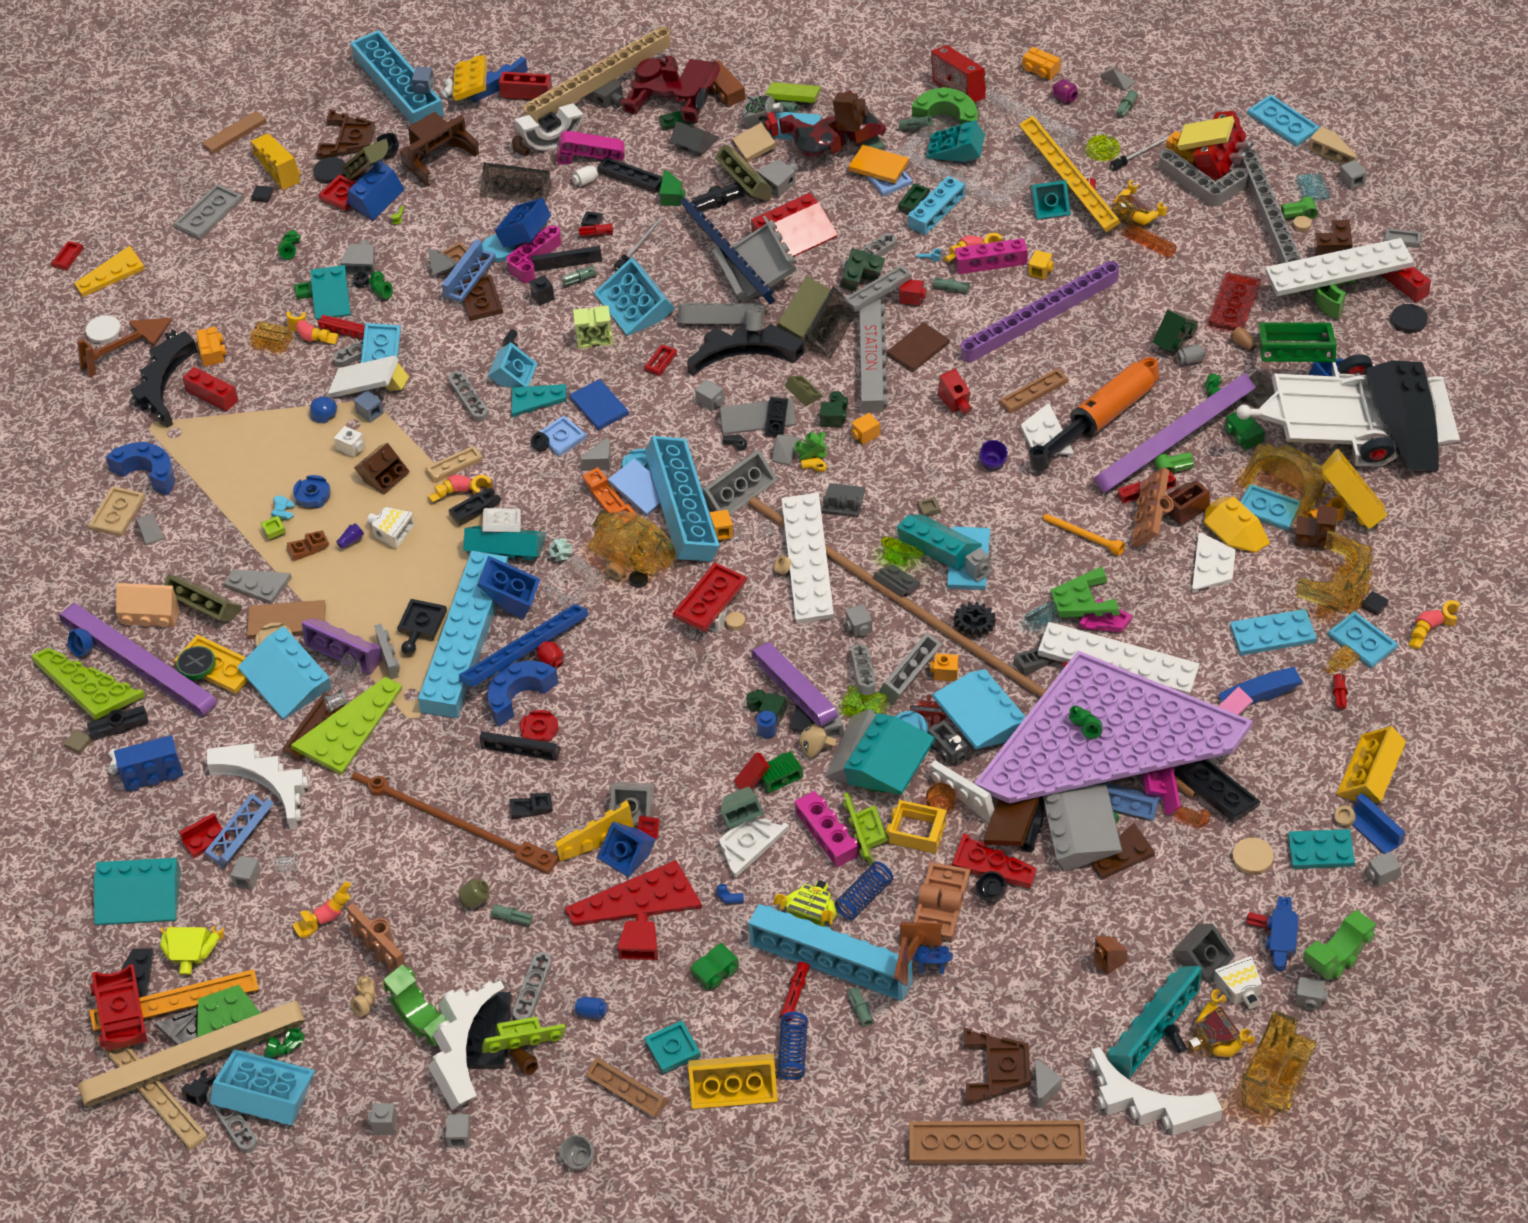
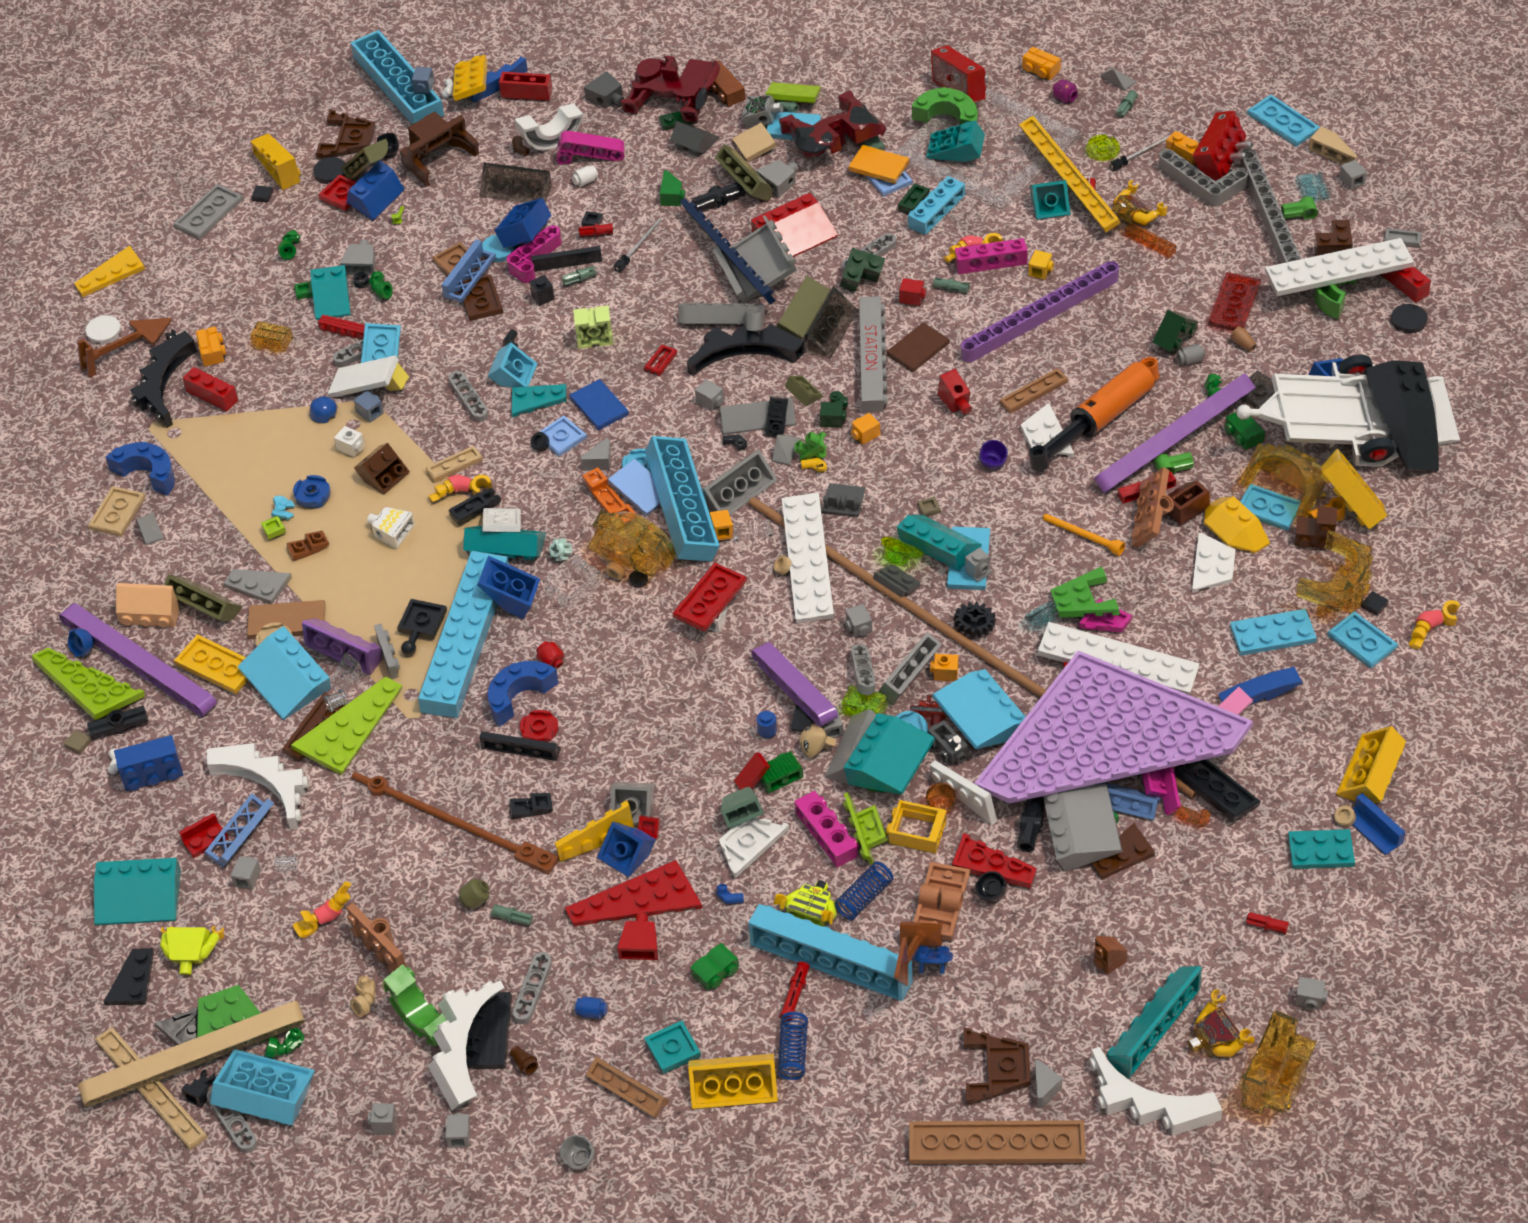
red tile [51,241,84,271] -> none
red piece [89,964,148,1051] -> none
light orange plate [89,969,259,1032] -> none
black tile [177,646,216,680] -> none
medium nougat tile [202,111,267,154] -> none
yellow piece [286,311,338,344] -> none
dark purple cone [336,523,364,550] -> none
light grey slope [428,249,458,275] -> none
blue plate [459,604,589,687] -> none
lime bracket [482,1016,566,1053] -> none
tan beam [524,27,671,123] -> none
black tile [538,112,561,132] -> none
medium azure slope [594,257,675,336] -> none
black plate [597,157,663,193] -> none
tan tile [726,612,745,631] -> none
dark green brick [746,689,787,727] -> none
red plate [765,112,779,137] -> none
reddish brown brick [833,92,868,132] -> none
light grey tile [844,265,912,312] -> none
sand green axle [848,988,875,1027] -> none
sand green pin [899,115,933,131] -> none
medium azure hand [917,248,942,262] -> none
reddish brown tile [983,797,1040,846] -> none
dark grey slope [1014,648,1056,676] -> none
green arm [1069,705,1103,739] -> none
black arm [1164,1024,1187,1053] -> none
dark grey slope [1172,923,1235,983] -> none
light yellow tile [1177,116,1234,150] -> none
white torso [1214,956,1262,1009] -> none
tan tile [1232,838,1274,875] -> none
green window [1258,322,1337,362] -> none
blue hinge [1266,897,1299,972] -> none
tan tile [1293,216,1311,232] -> none
bright green brick [1303,909,1376,979] -> none
clear yellow plate [1326,645,1360,674] -> none
red axle [1332,673,1348,710] -> none
light grey brick [1367,851,1401,887] -> none

